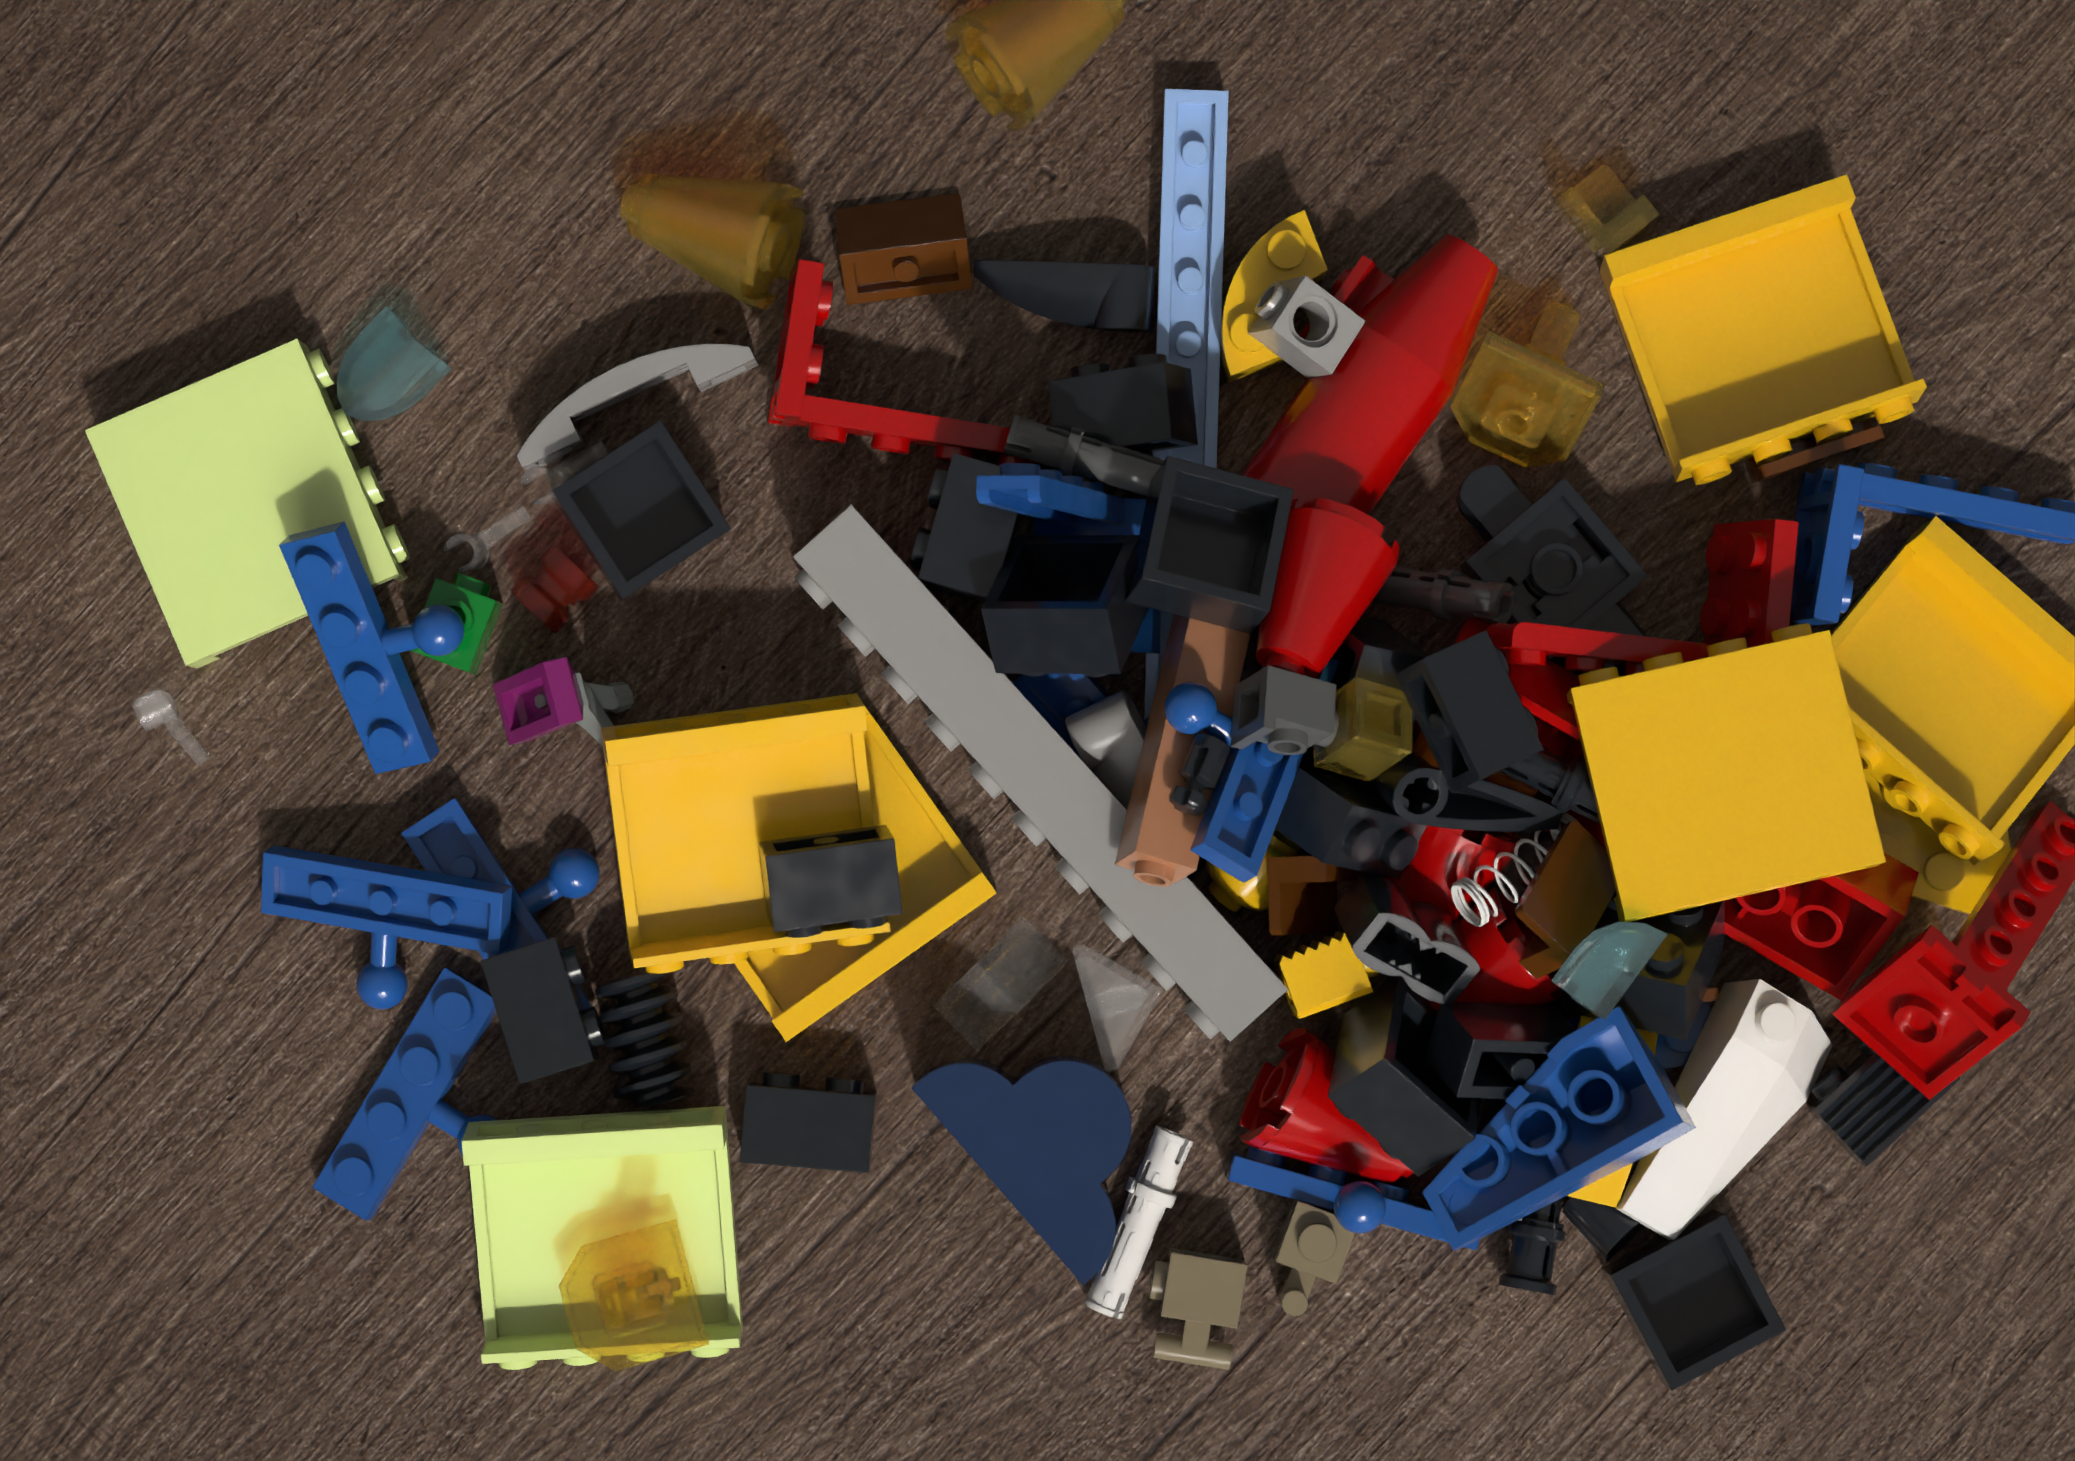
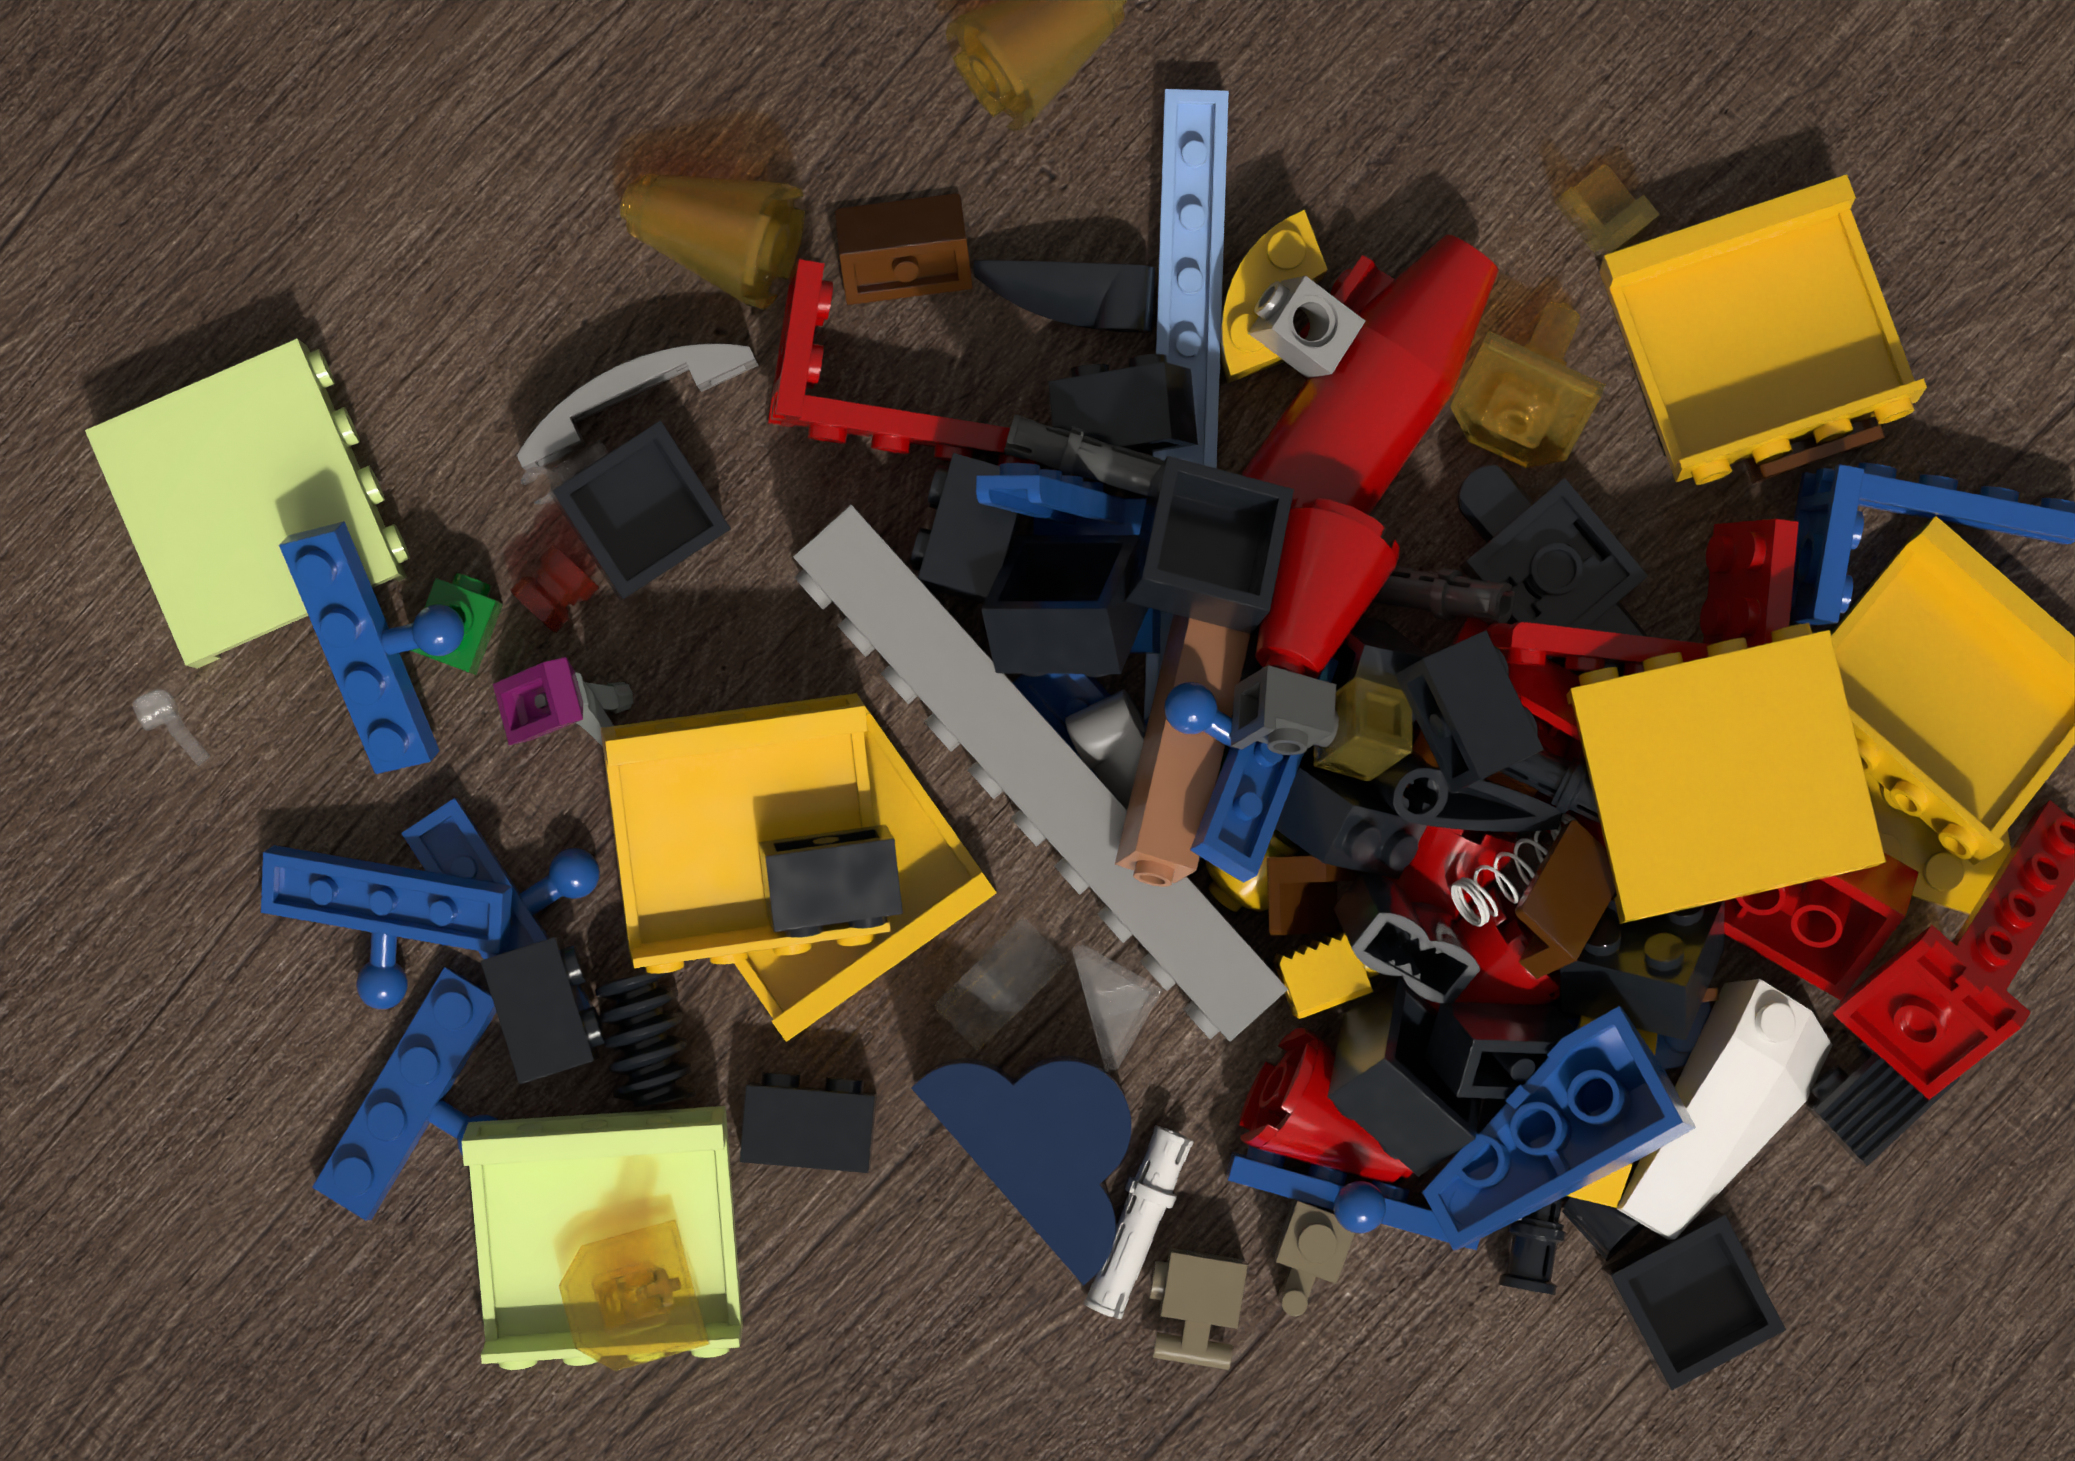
clear light blue brick [337,306,452,421] -> none
clear hand [444,506,531,572] -> none
black piece [1169,733,1230,816] -> none
clear light blue brick [1551,922,1667,1020] -> none

